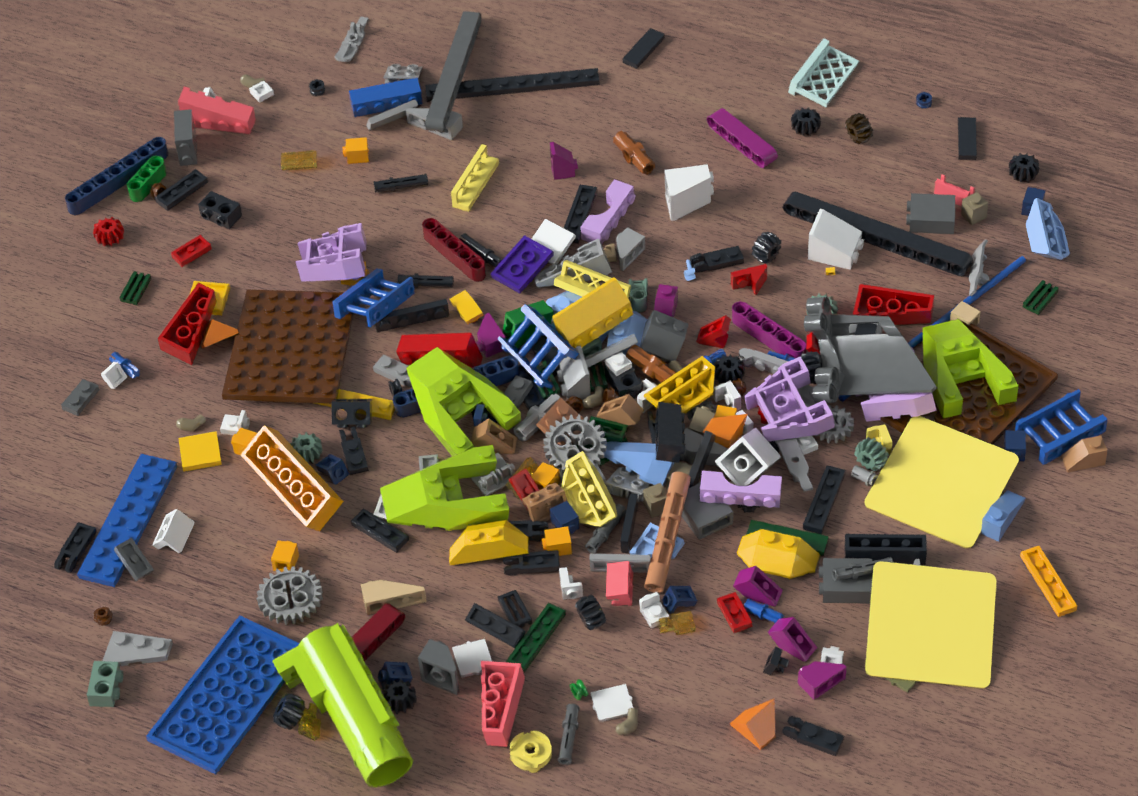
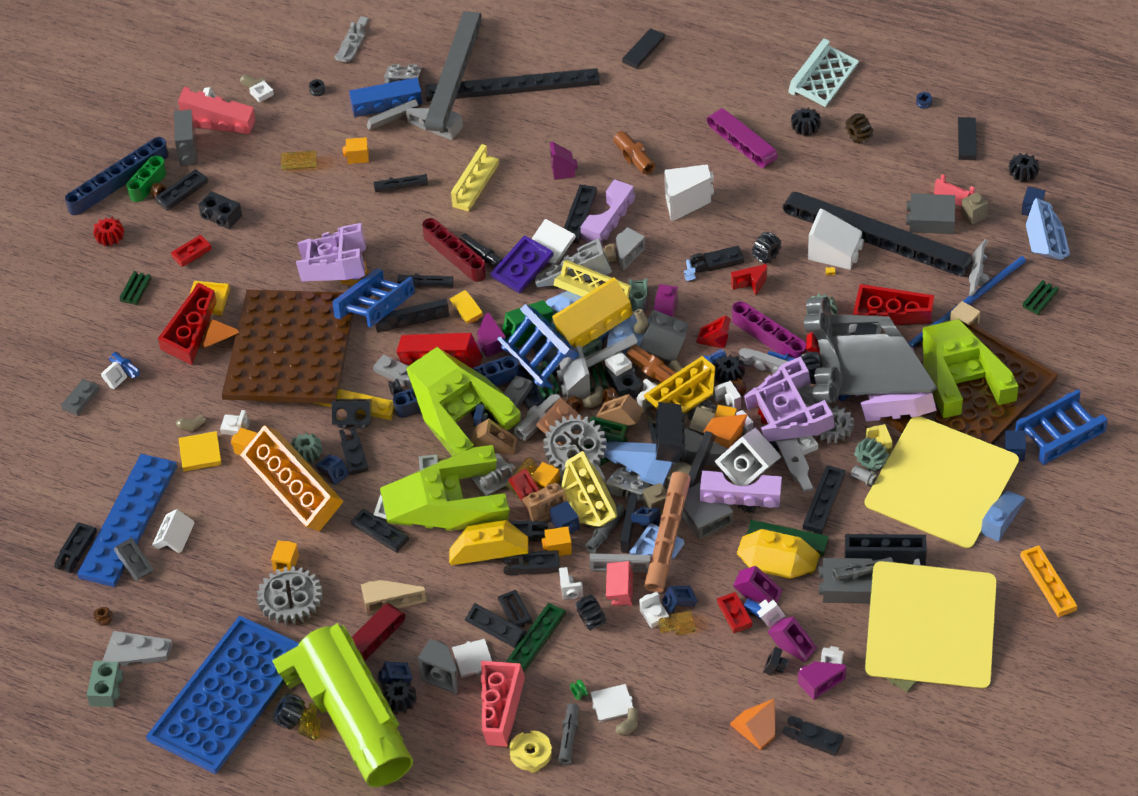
medium nougat slope [1061,436,1108,473] -> none
none -> dark blue bracket [631,507,660,528]
none -> dark tan arm [633,309,649,334]
none -> white tile [757,600,785,628]

